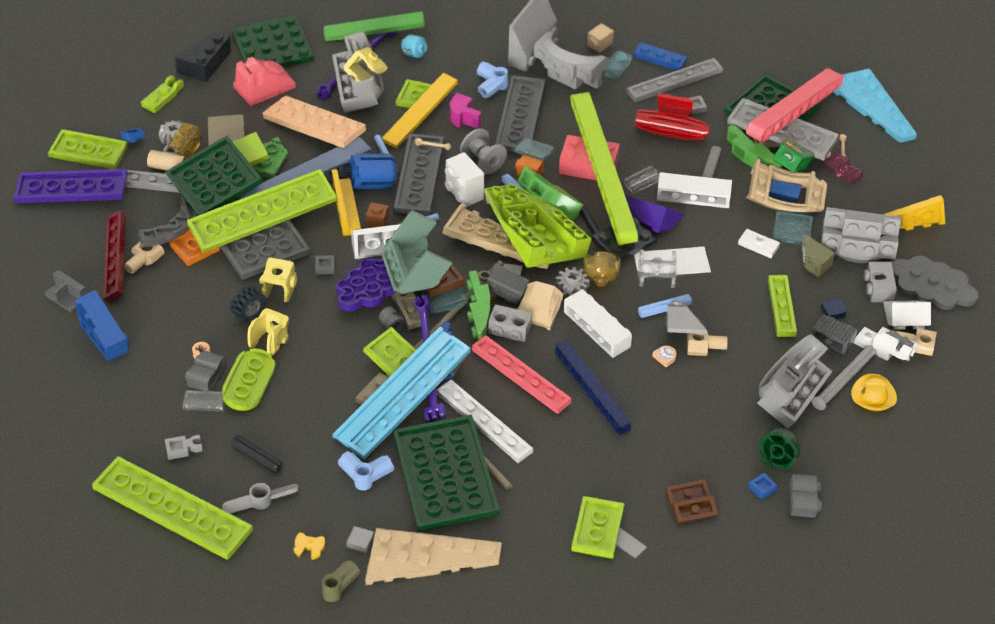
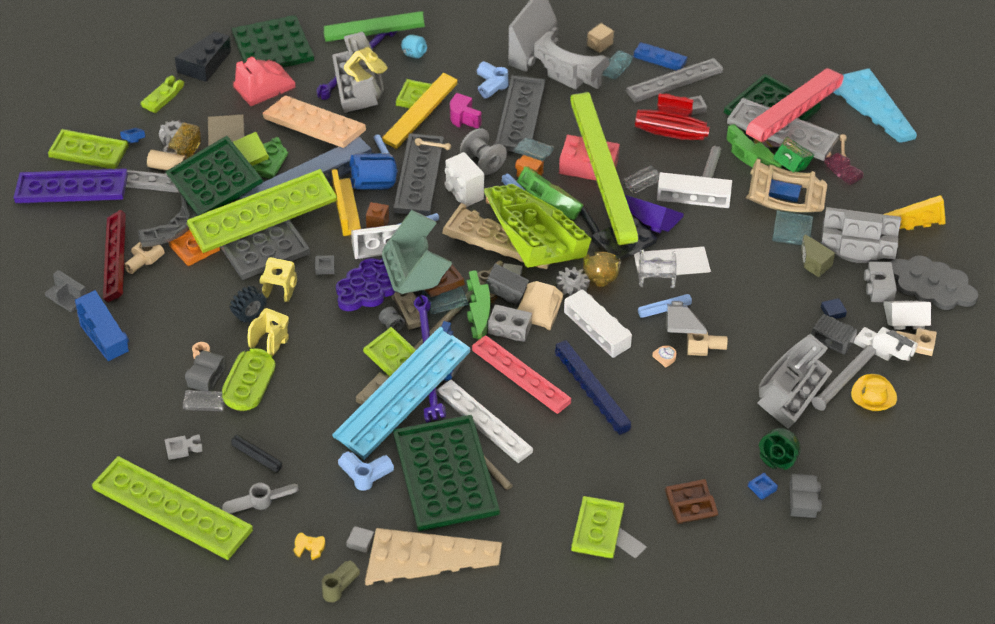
white plate [738,229,780,258] -> none
lime plate [768,275,797,337] -> none

